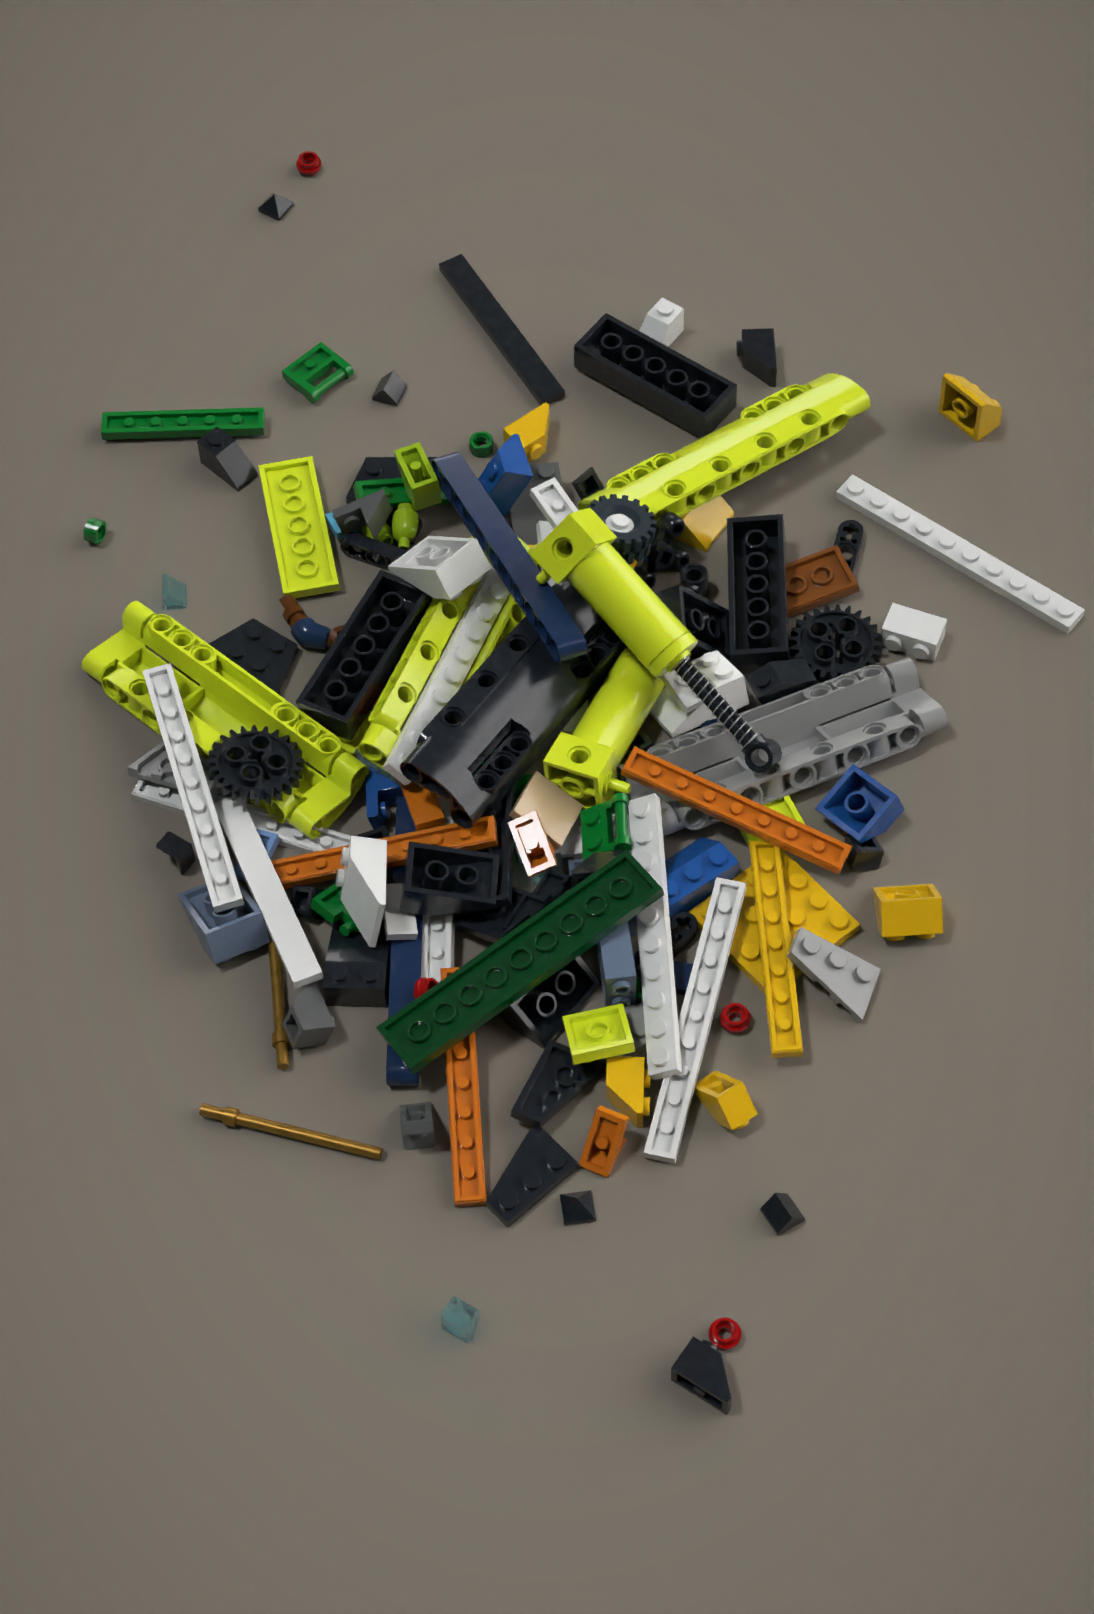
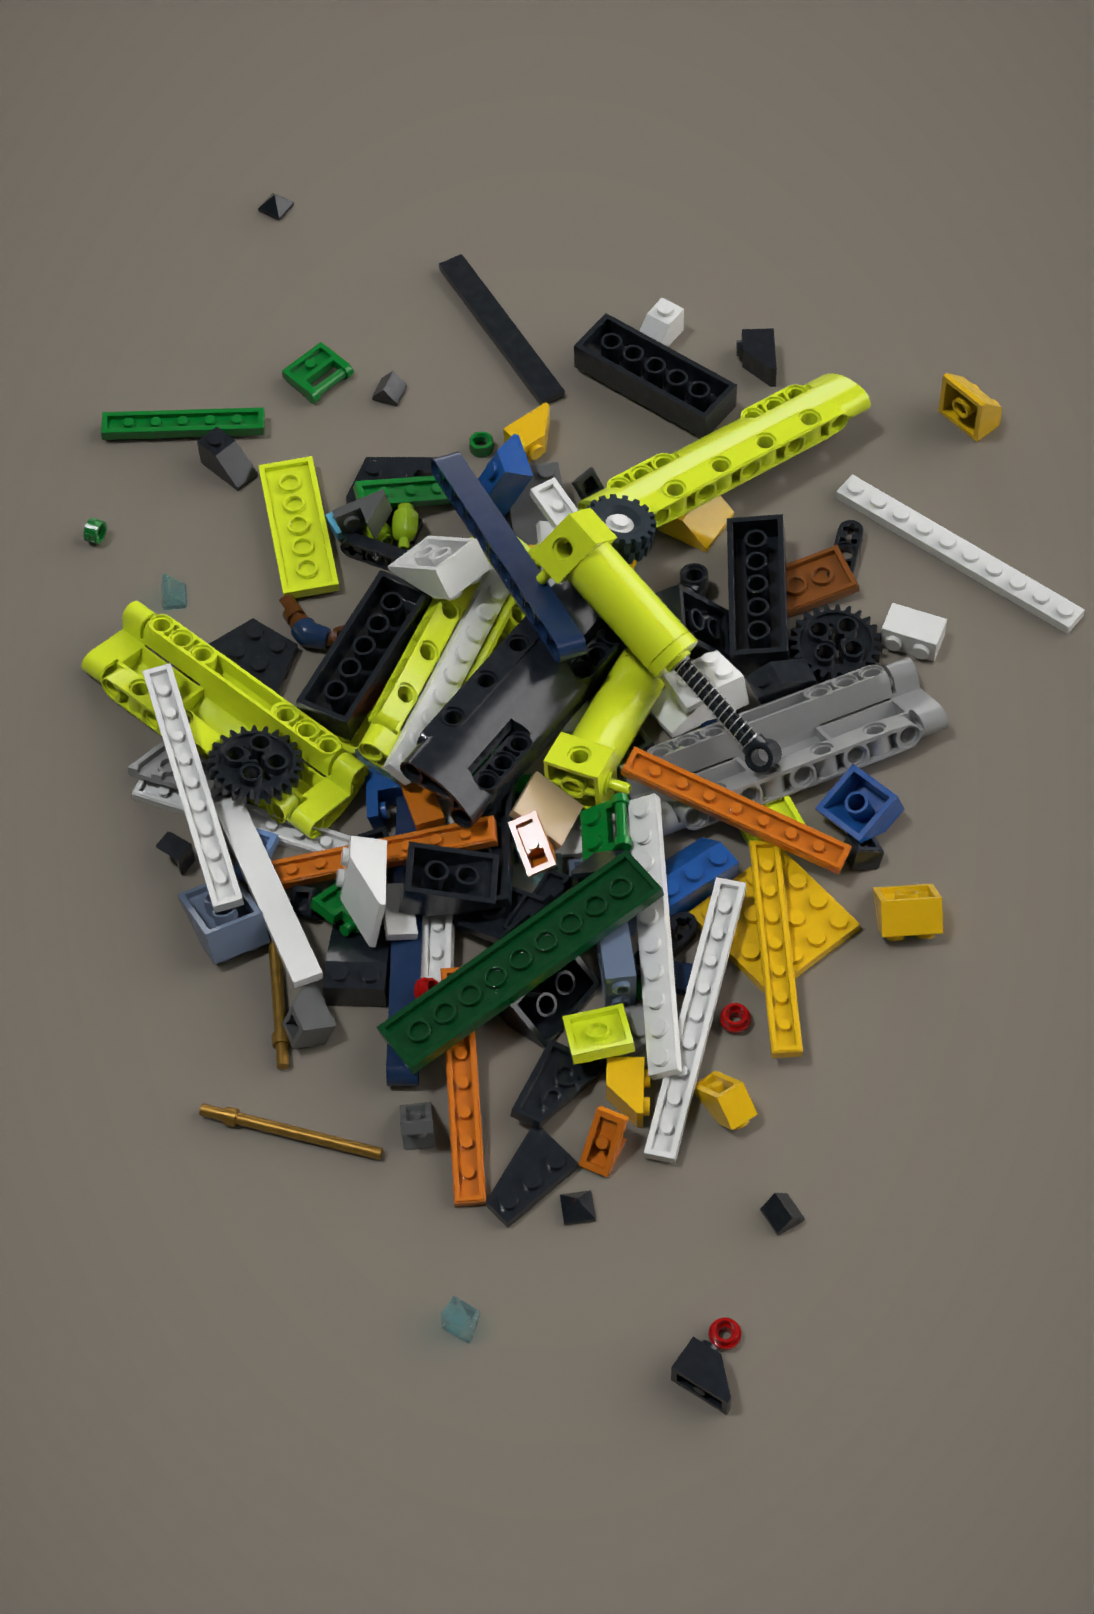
red plate [296,151,322,175] -> none
lime slope [394,442,442,511] -> none
black gear [634,512,691,589] -> none
light grey wing [787,927,881,1024] -> none

